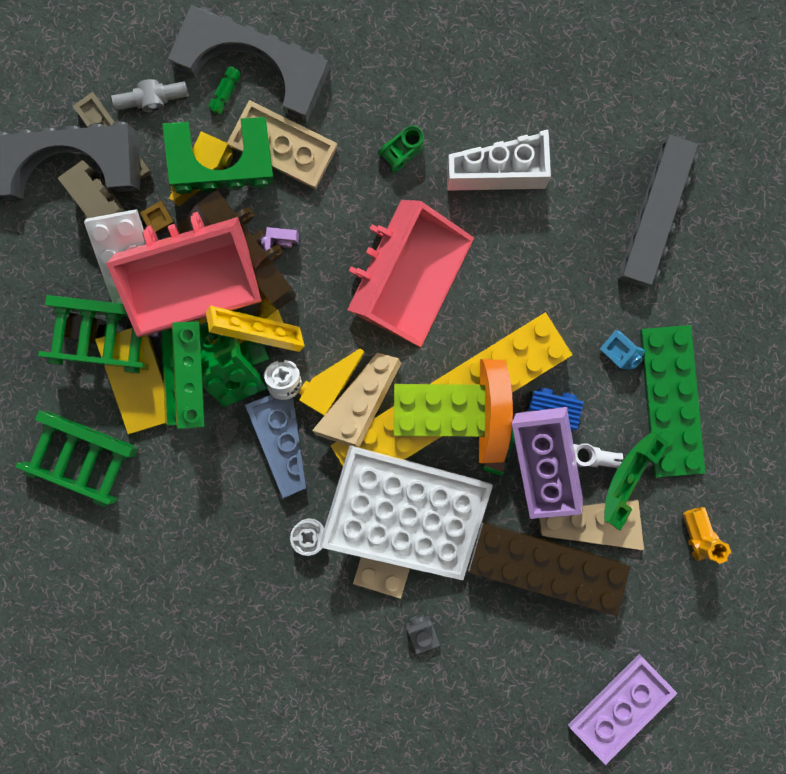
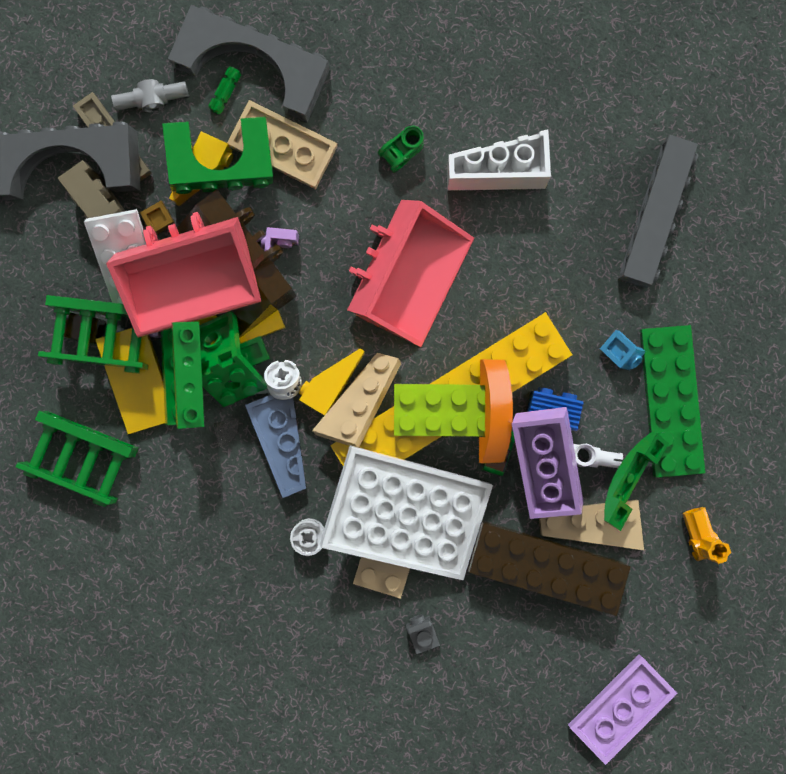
yellow plate [206,306,304,352] -> none

